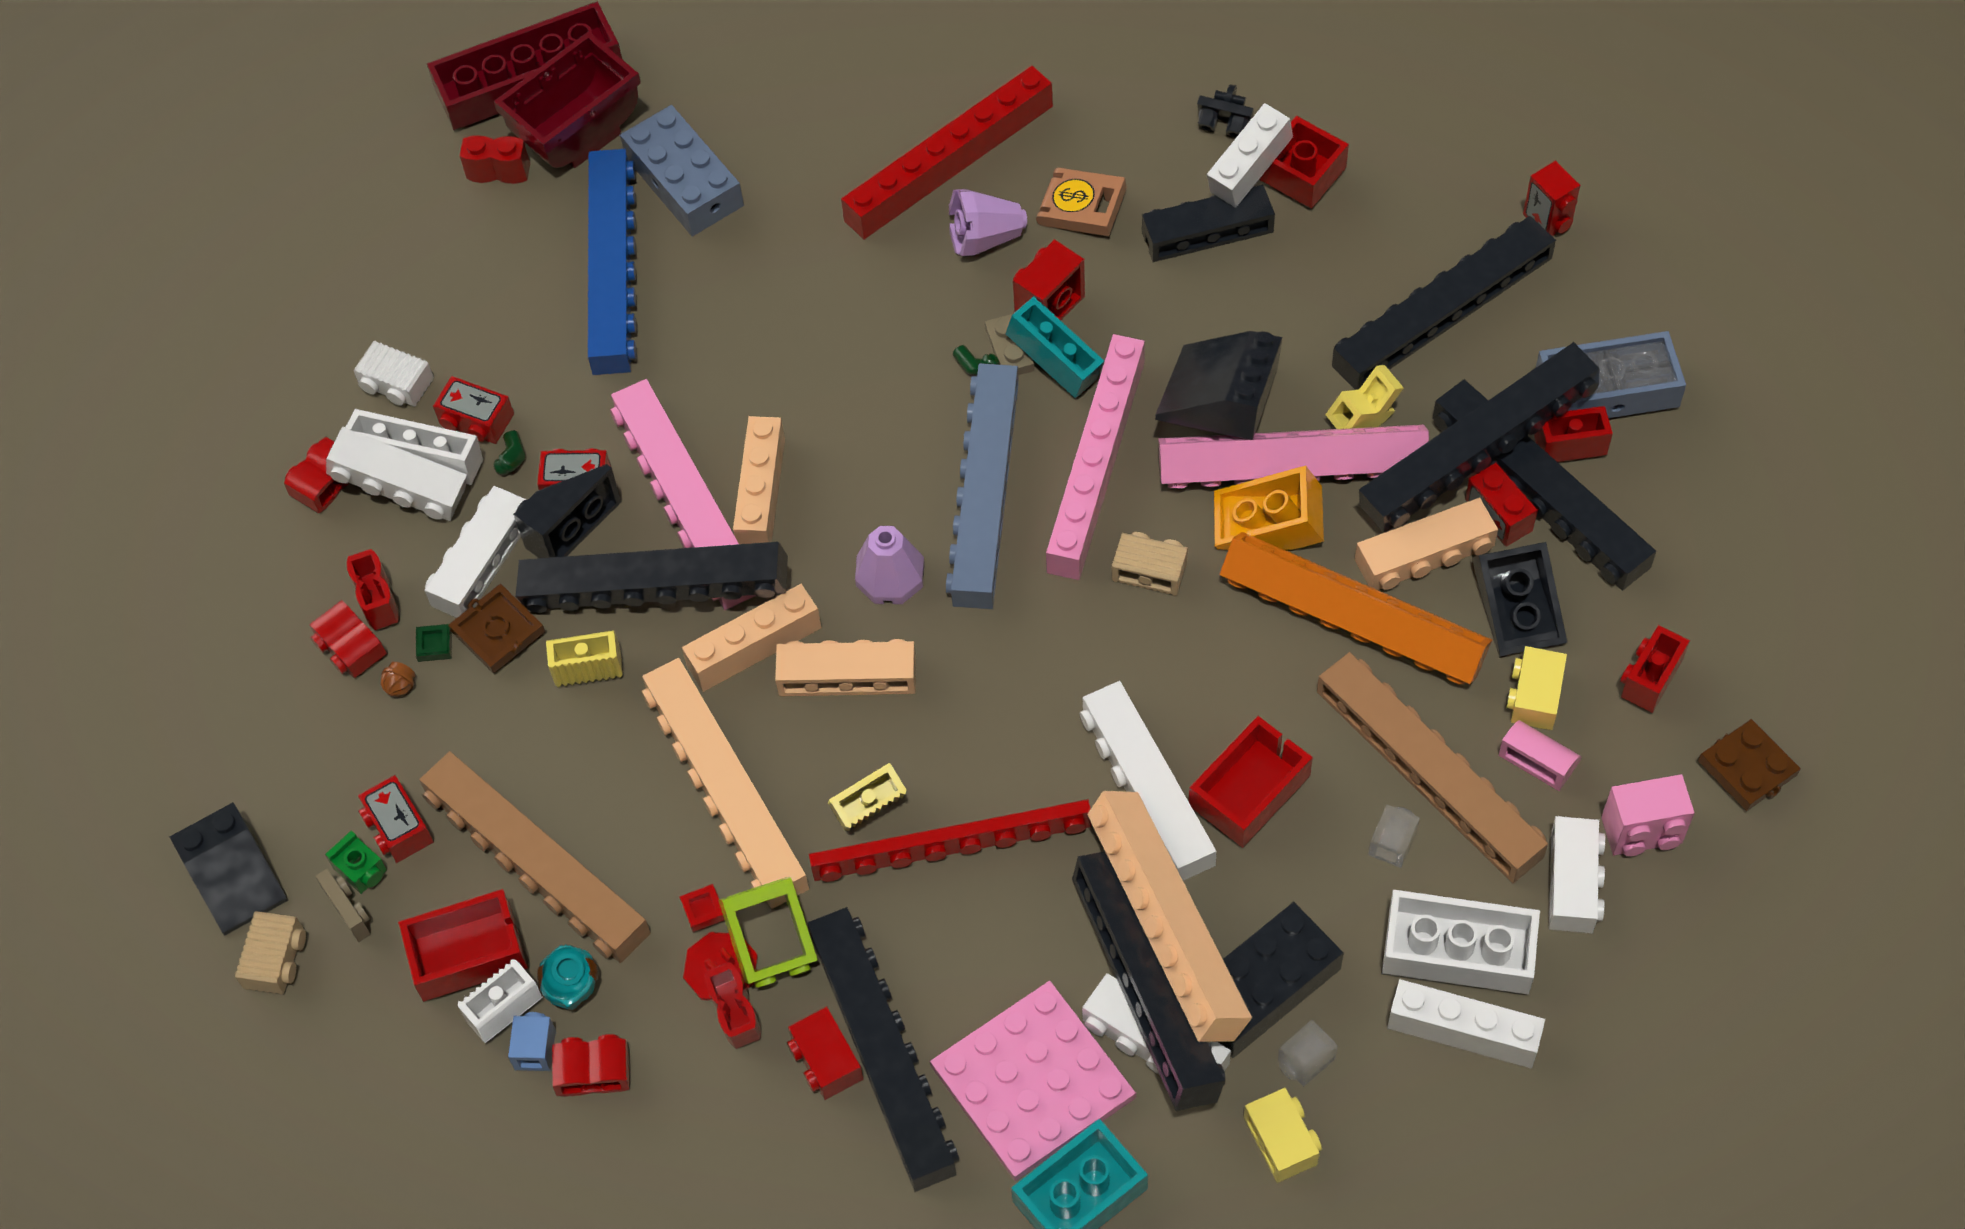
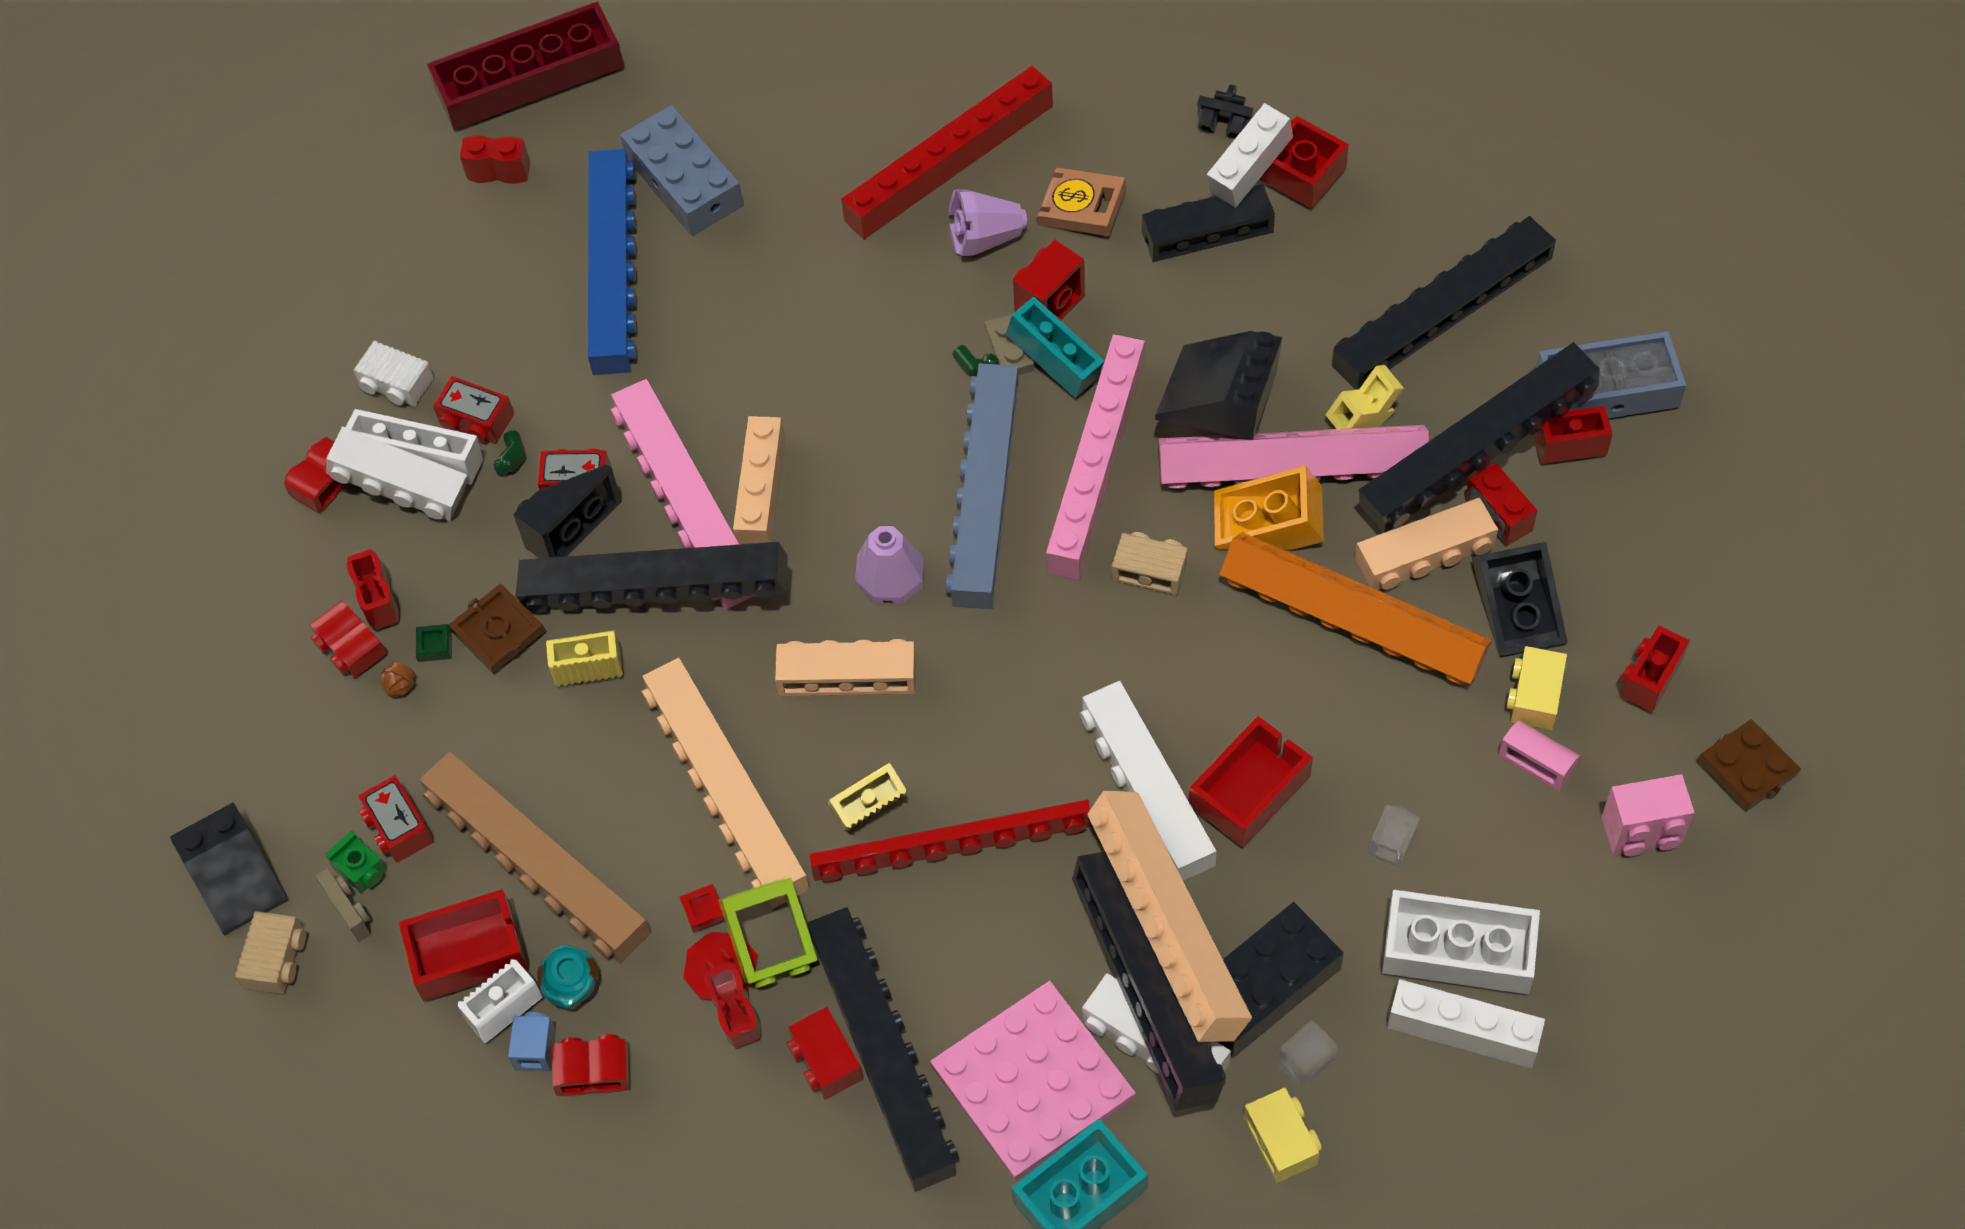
white brick [424,486,526,618] -> none
dark red container [494,31,641,168] -> none
light nougat brick [682,583,822,692] -> none
medium nougat brick [1317,652,1548,884] -> none
black brick [1432,379,1656,591] -> none
red brick [1523,160,1580,236] -> none
white brick [1549,816,1605,933] -> none

